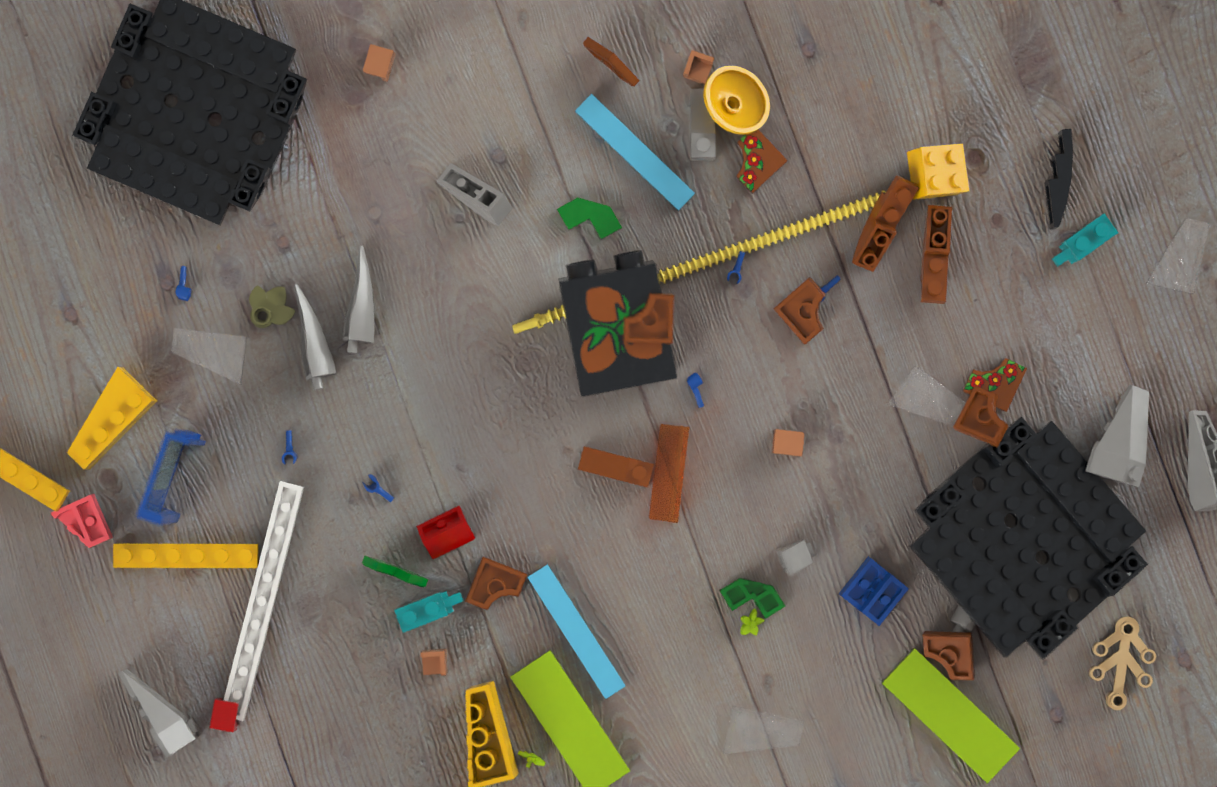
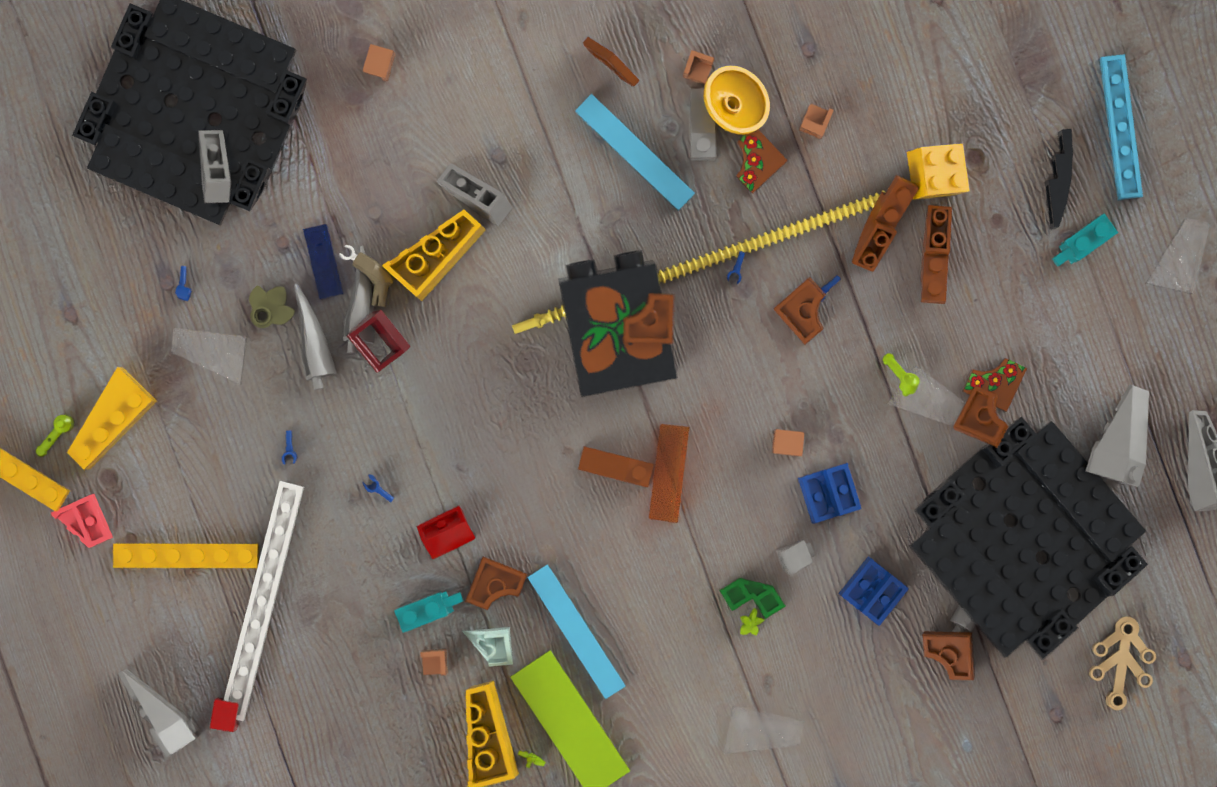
panel [136,429,206,525] -> none
green tile [362,556,428,588] -> none
green tile [557,198,622,240] -> none
blue hand [687,373,704,408] -> none
lime tile [881,648,1021,784] -> none
none -> lime piece [35,415,74,457]
none -> light grey slope [199,130,231,203]
none -> clear blue plate [303,224,344,300]
none -> dark tan arm [339,245,393,307]
none -> dark red tile [346,310,411,373]
none -> yellow wedge [382,210,486,301]
none -> light aqua slope [462,627,513,667]
none -> blue slope [798,463,862,524]
none -> nougat panel [799,104,834,139]
none -> lime piece [883,353,920,396]
none -> medium azure tile [1100,54,1143,200]

